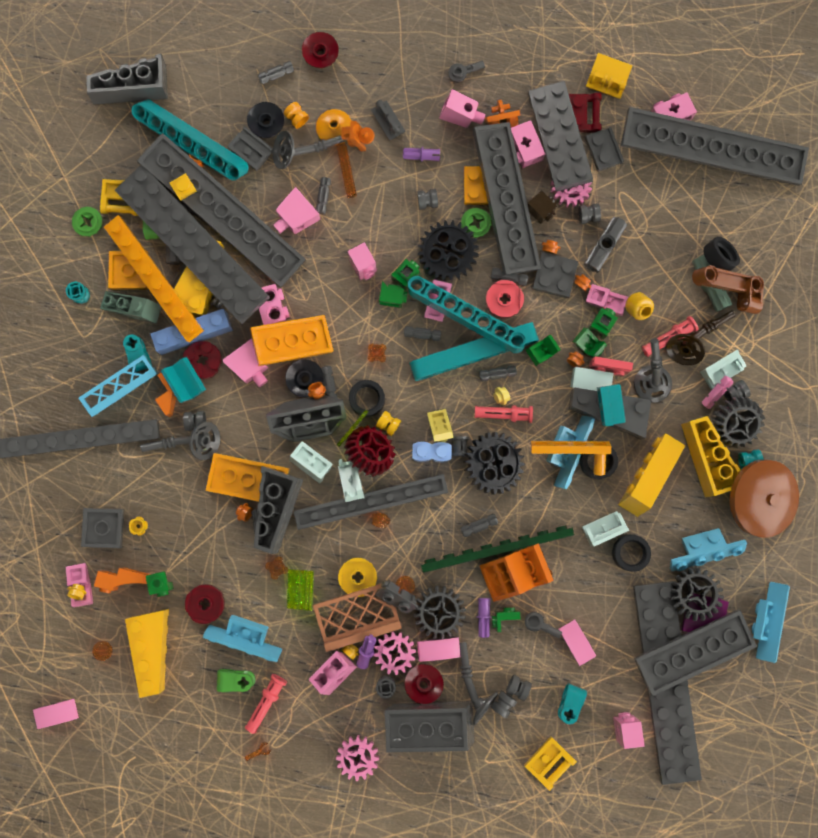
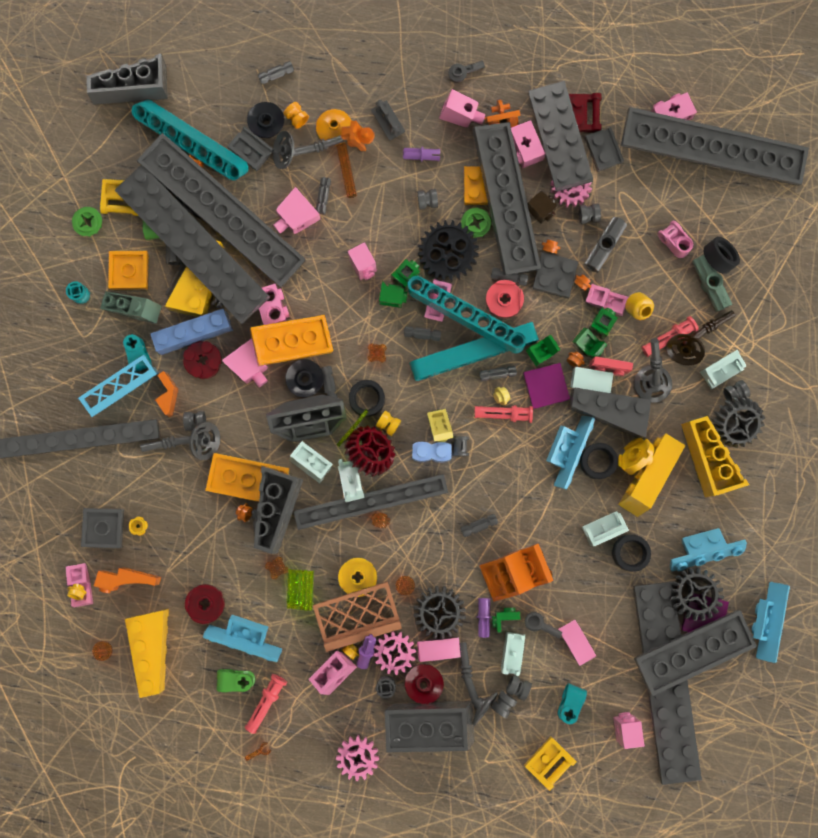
bright pink slope [33,699,79,729] -> none
light orange plate [104,215,204,342] -> none
green bracket [146,571,174,597] -> none
teal panel [161,357,206,403] -> none
yellow plate [170,173,197,201] -> none
dark red dish [302,32,339,68] -> none
orange plate [308,382,326,399] -> none
dark grey hinge [375,580,418,614] -> none
dark green plate [421,525,575,573] -> none
black gear [463,432,525,495] -> none
light orange piece [531,441,611,476] -> none
yellow hinge [586,53,633,99] -> none
teal panel [597,384,626,427] -> none
dark orange piece [692,265,764,314] -> none
bright pink axle [702,376,733,409] -> none
dark orange dish [730,459,799,538] -> none
teal wheel [738,449,764,470] -> none
none -> light aqua hinge [501,632,525,676]
none -> magenta tile [523,363,570,409]
none -> yellow plate [618,438,654,475]
none -> bright pink piece [657,221,693,258]

